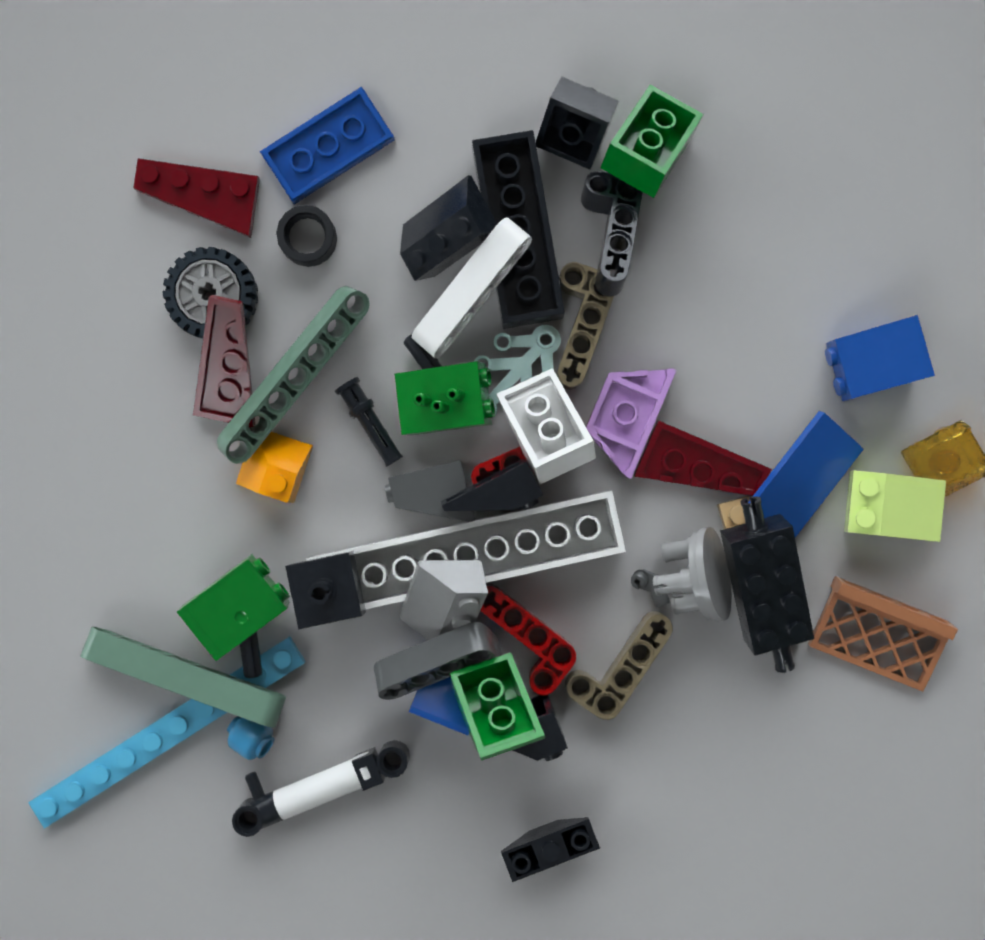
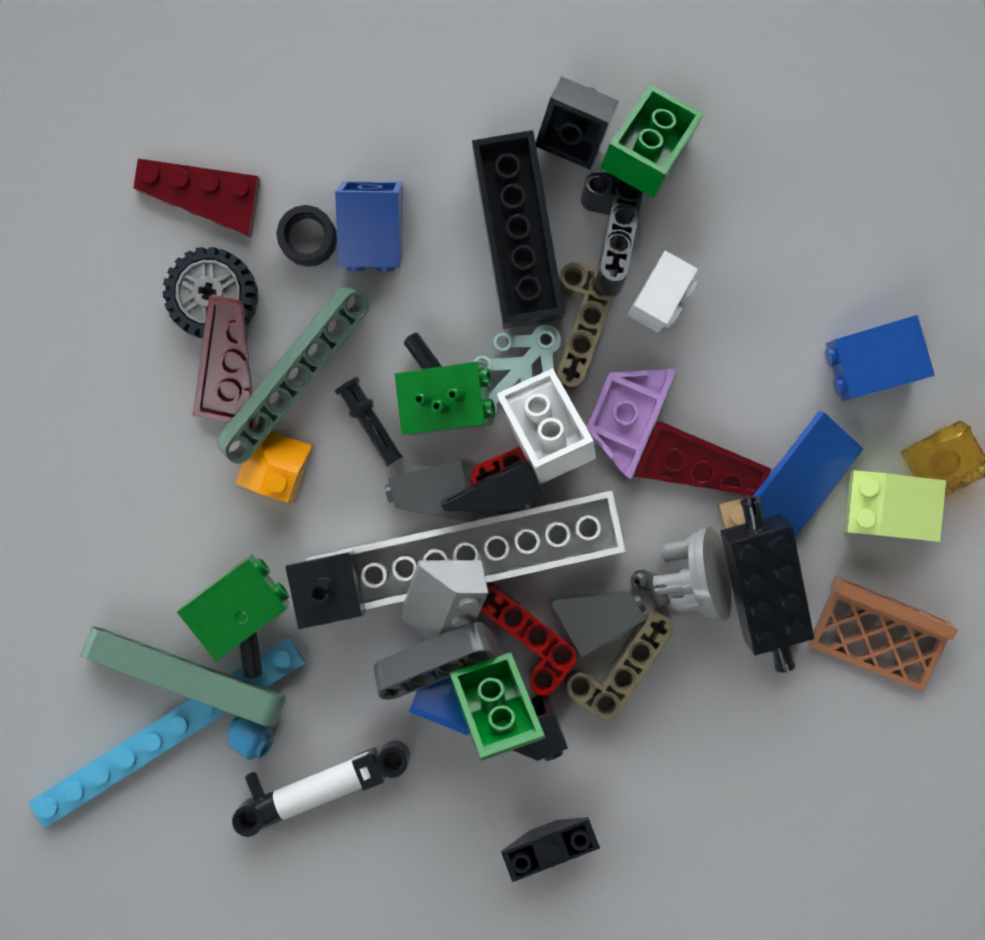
blue tile [260,86,395,205] -> none
black slope [400,175,497,281] -> none
white beam [411,217,532,358] -> none
none -> blue slope [335,181,403,272]
none -> dark grey slope [549,590,647,657]
none -> white brick [627,250,698,333]

